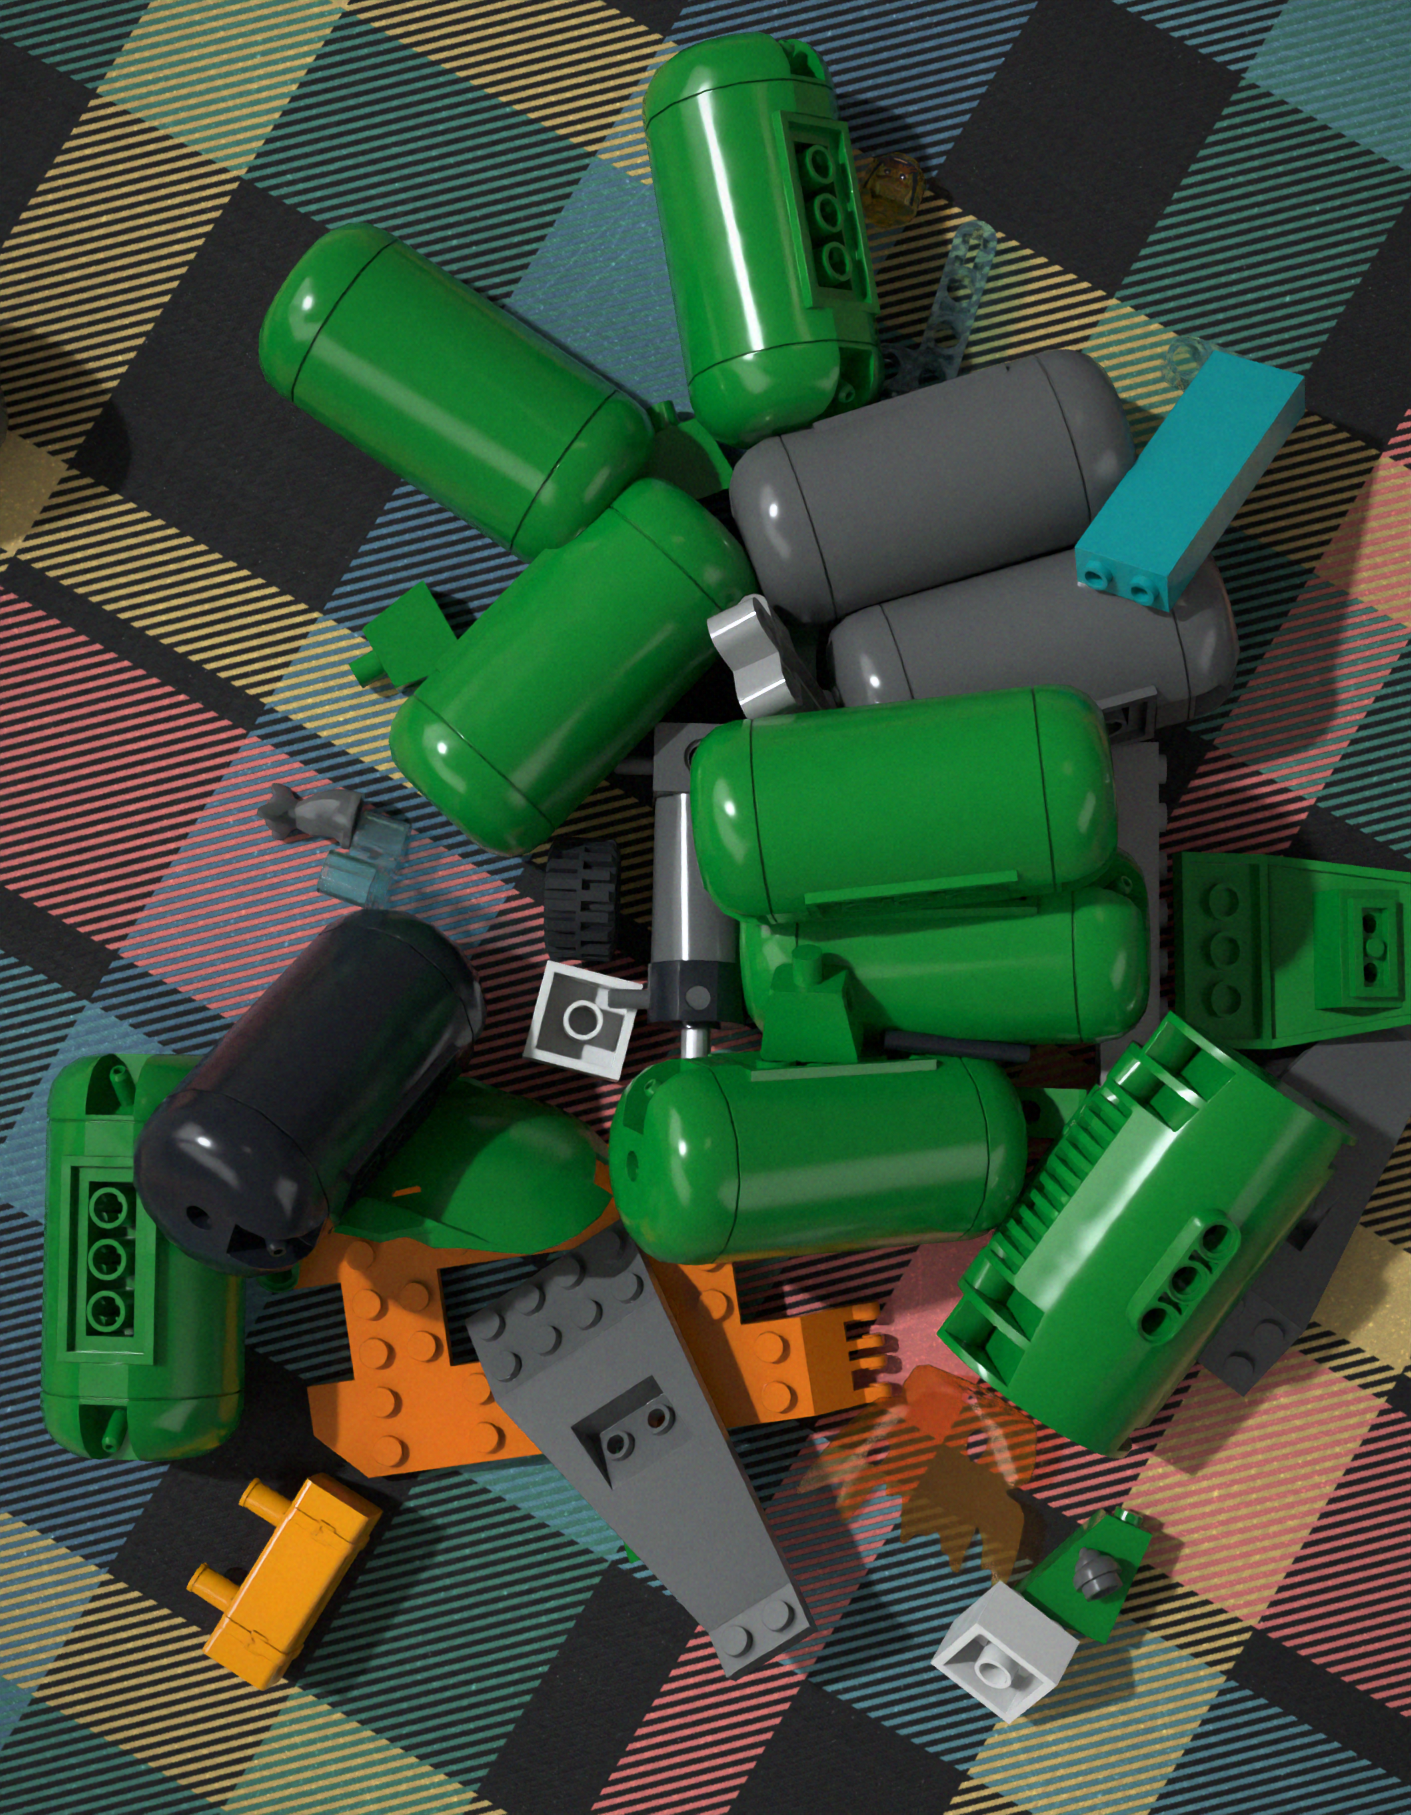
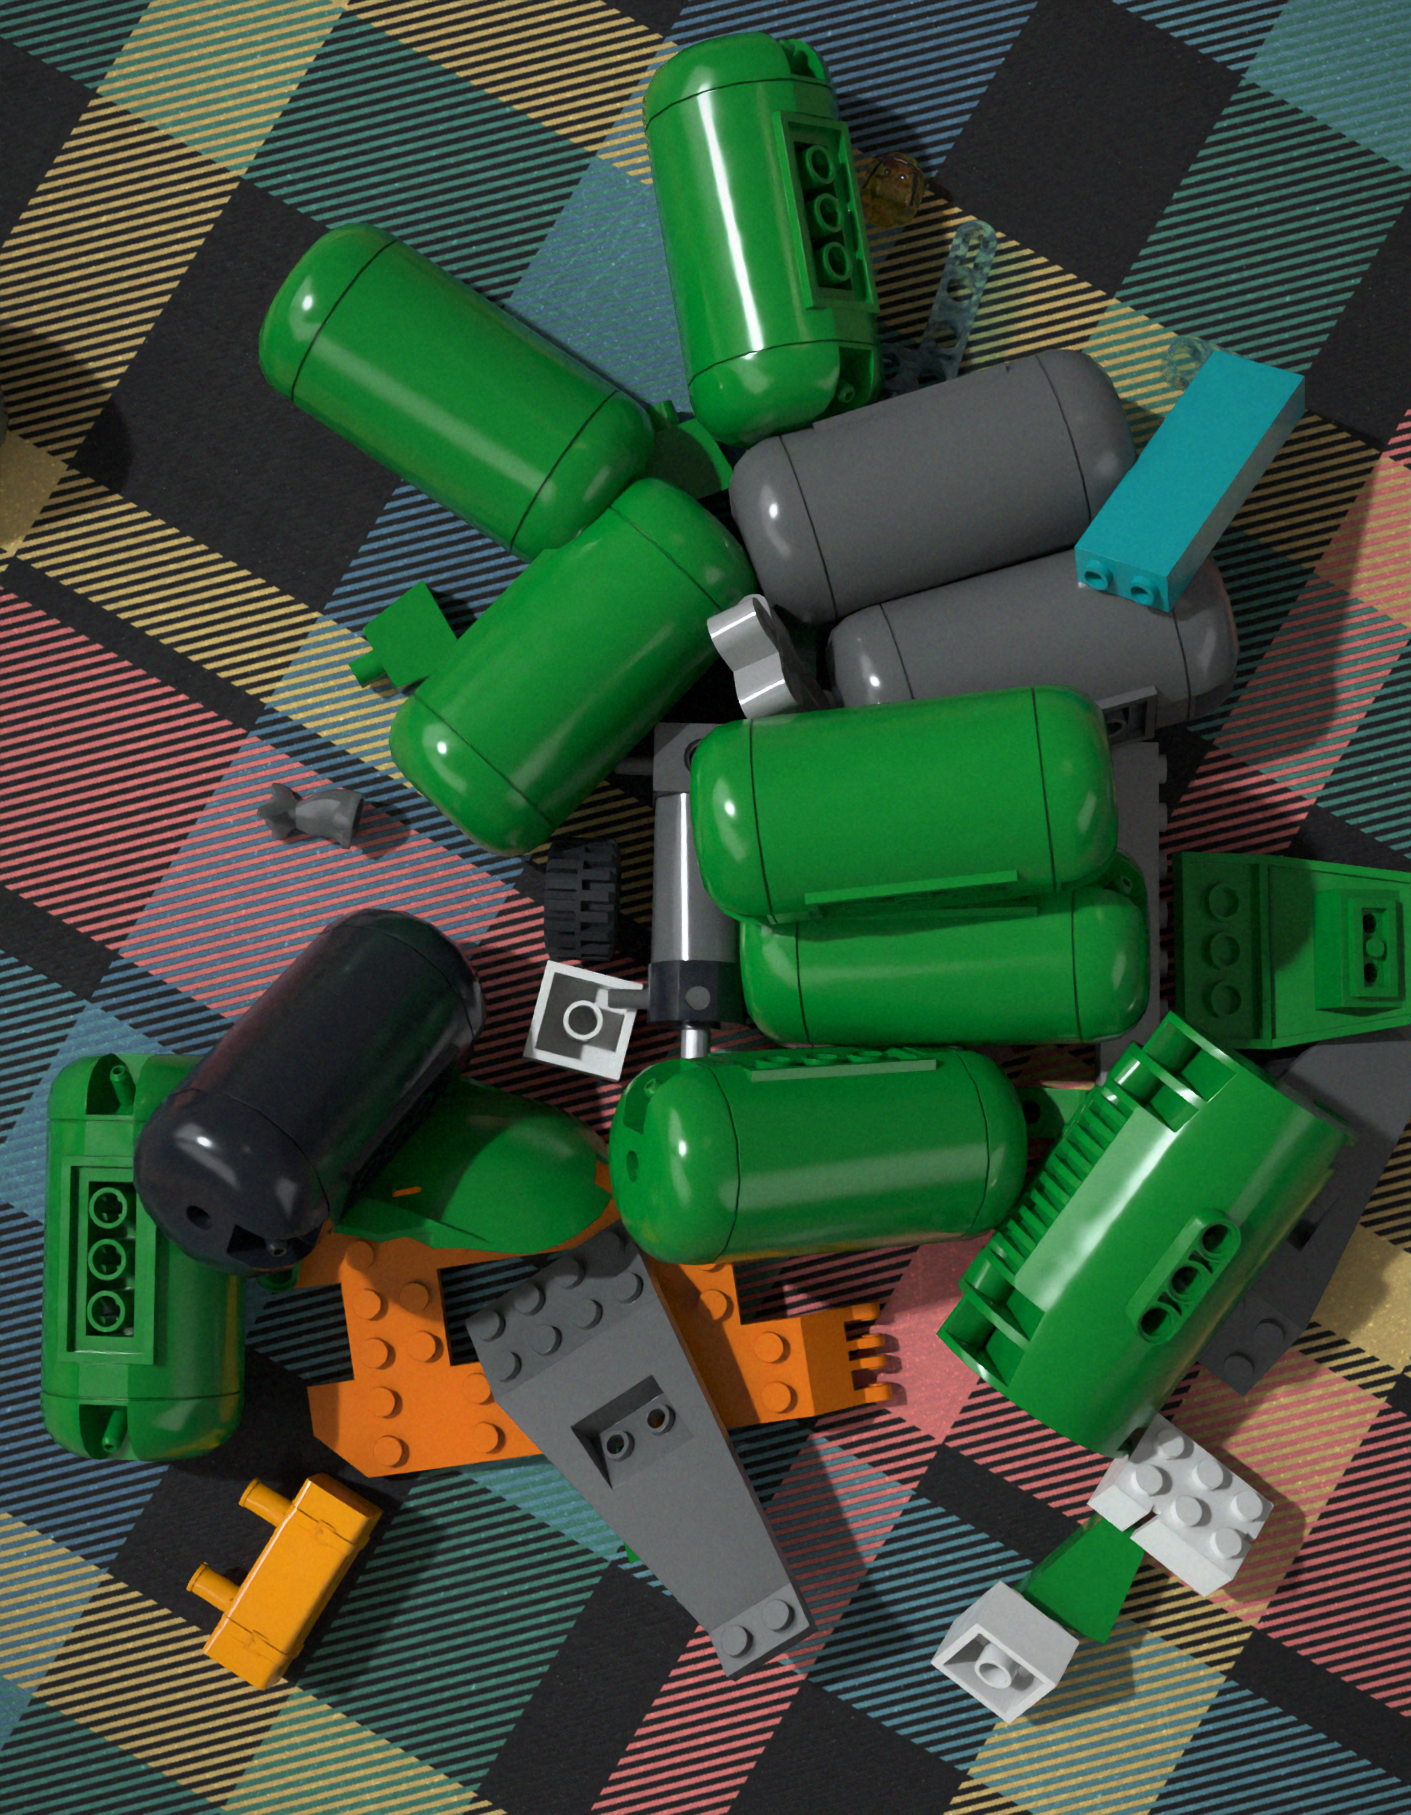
clear light blue beam [316,809,412,910] -> none
green torso [760,944,864,1063] -> none
clear orange piece [796,1364,1037,1588] -> none
black bar [879,1029,1030,1064] -> none
dark grey plate [1072,1547,1123,1602] -> none
none -> white piece [1087,1413,1274,1597]

